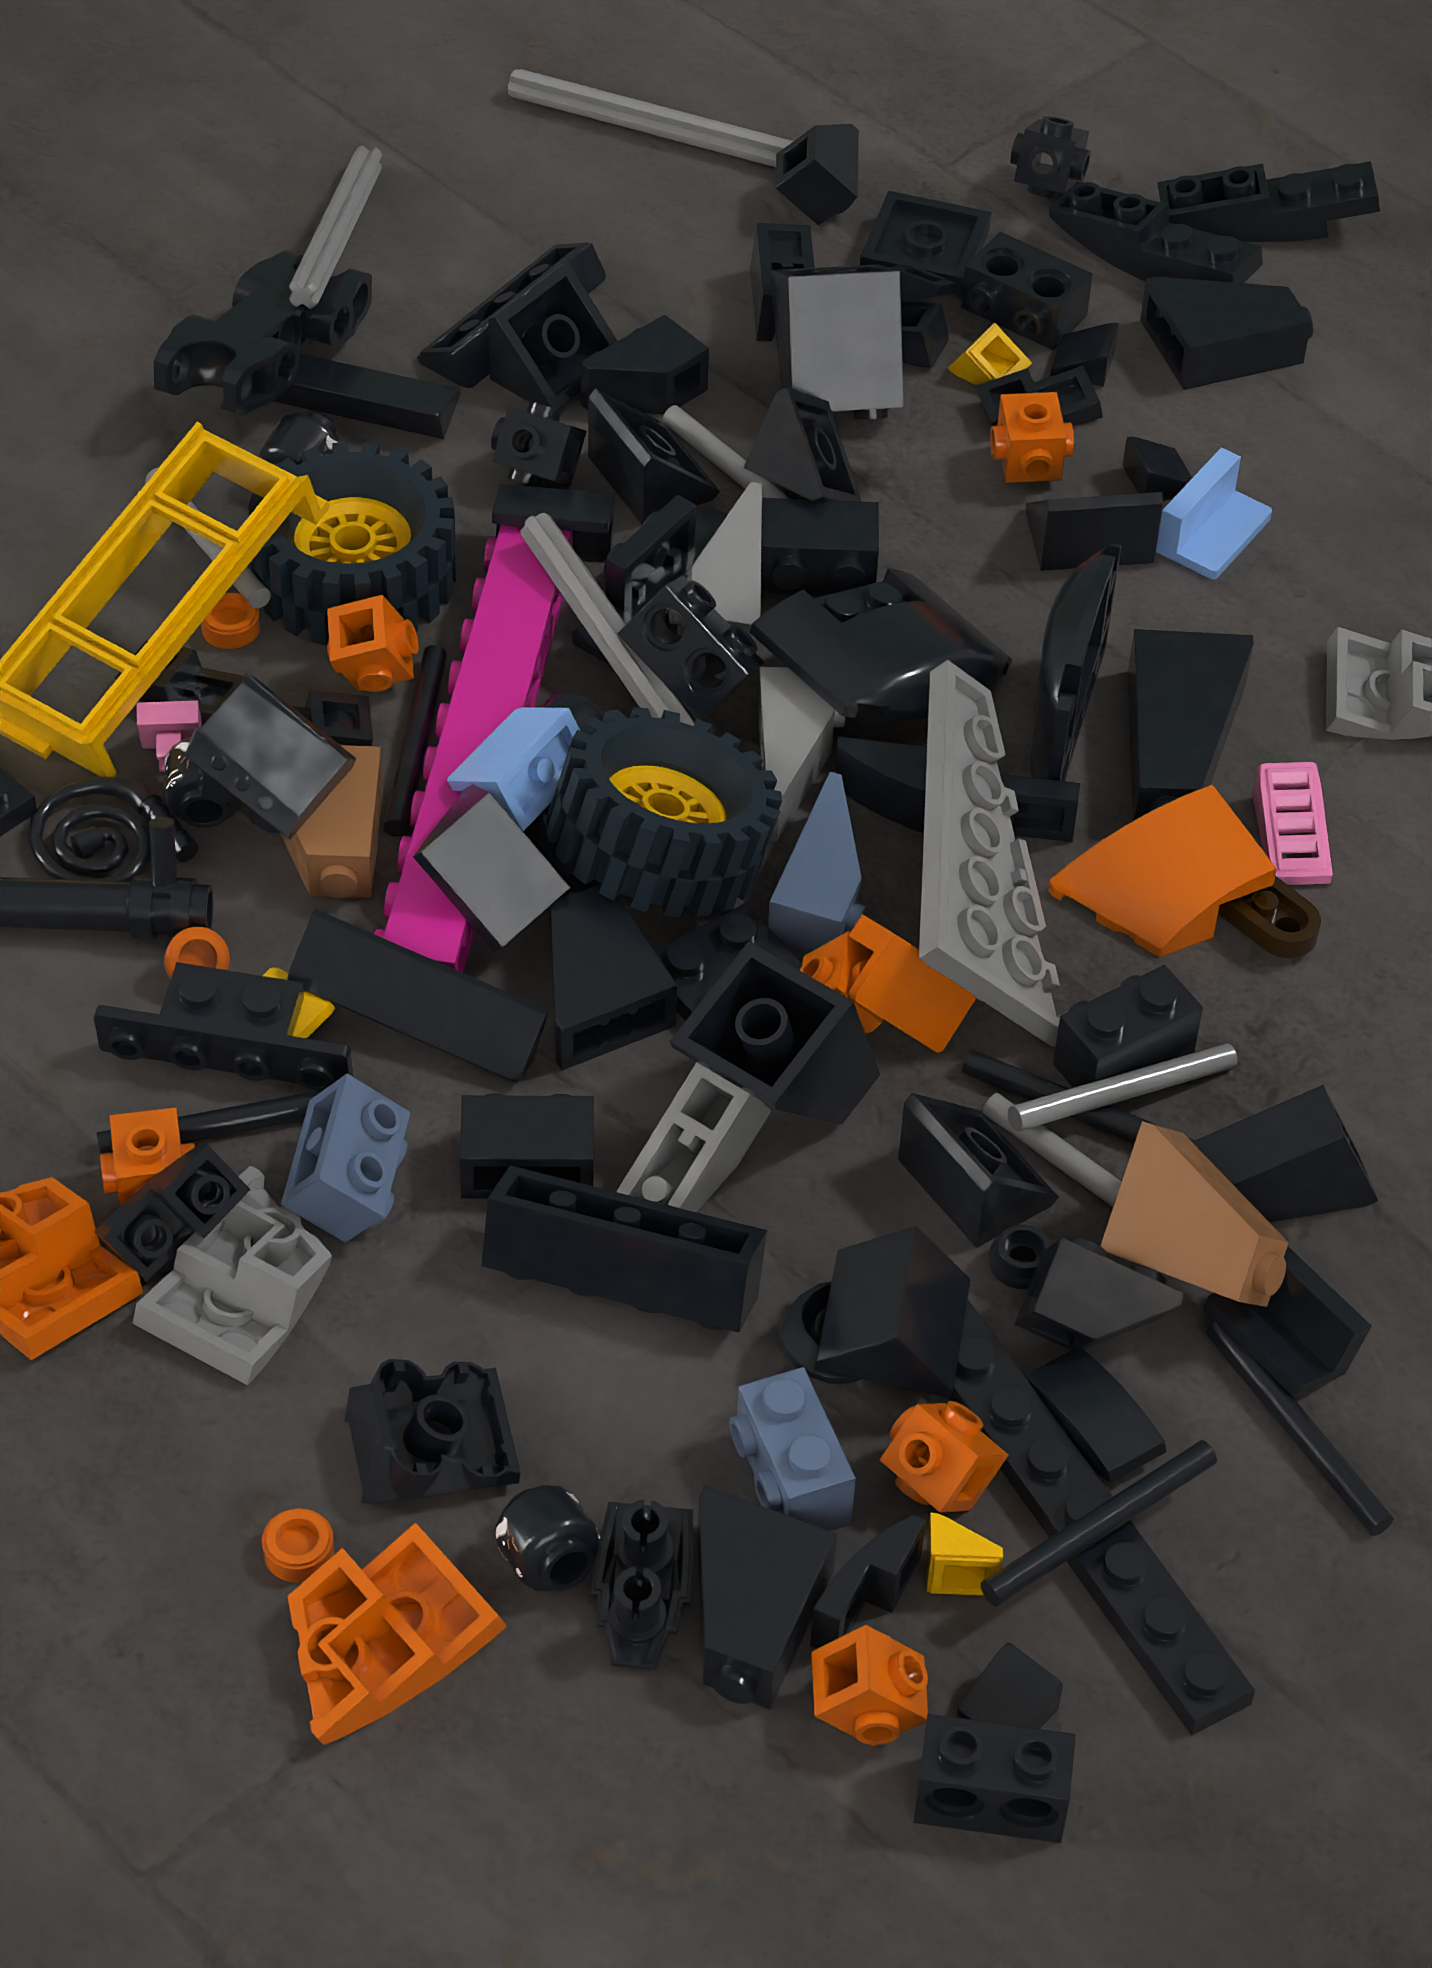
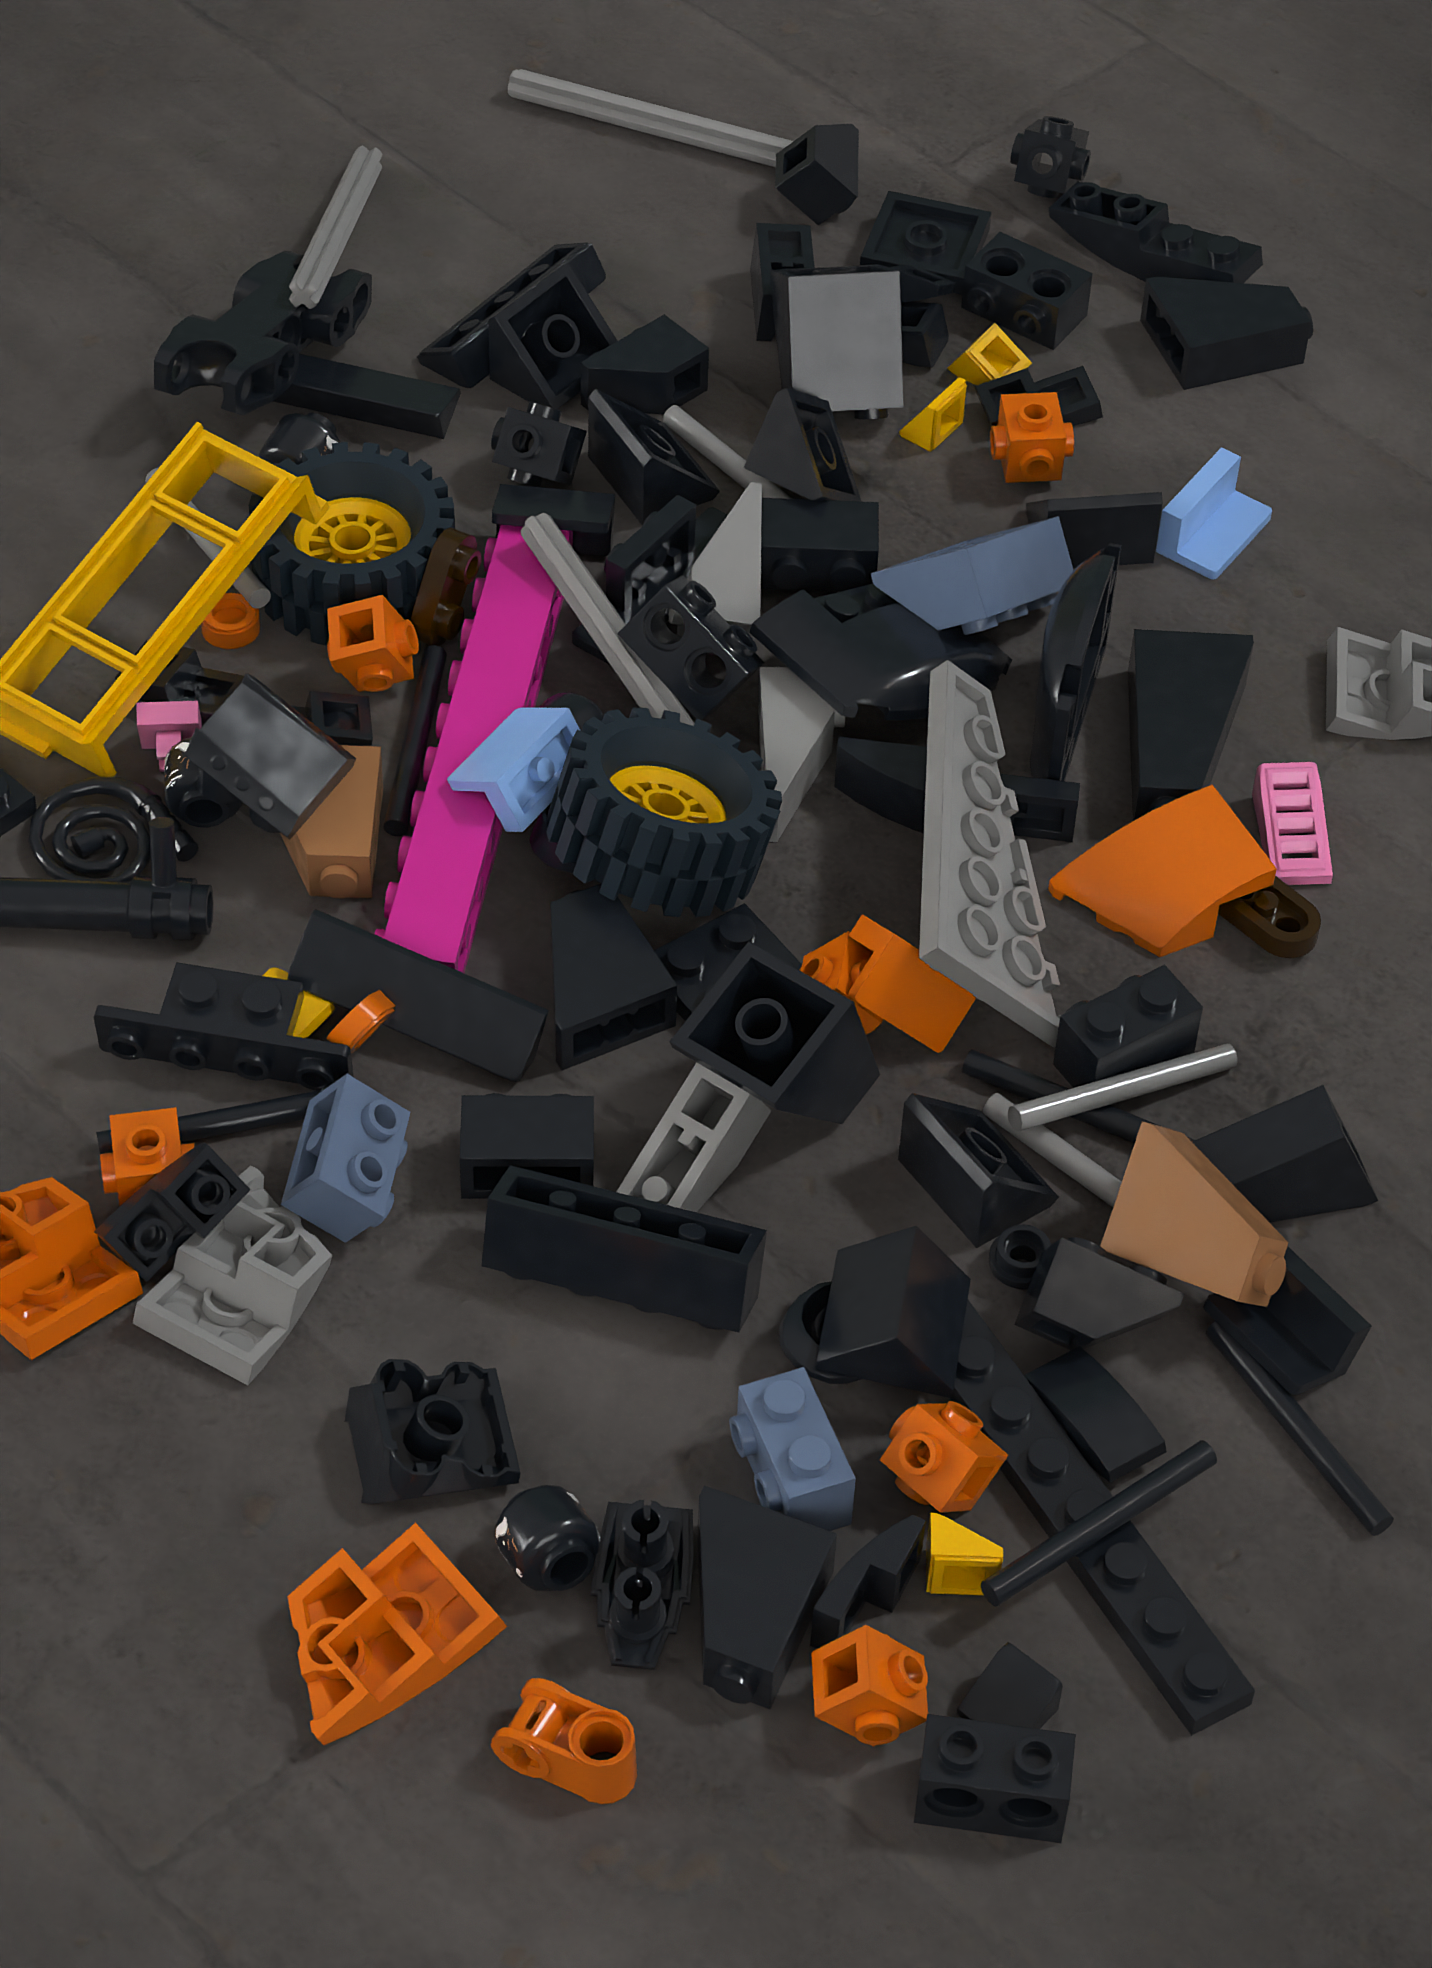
orange tile [164,927,230,979] -> none
orange tile [262,1508,334,1583] -> none
slope [413,784,570,952] -> none
sand blue slope [768,772,868,954] -> none
black slope [1050,322,1119,387] -> none
black slope [1122,436,1192,499] -> none
black slope [1157,161,1380,242] -> none
none -> orange tile [326,990,395,1054]
none -> dark brown plate [410,527,481,646]
none -> orange piece [491,1678,637,1804]
none -> sand blue slope [871,516,1074,635]
none -> yellow slope [899,377,967,452]

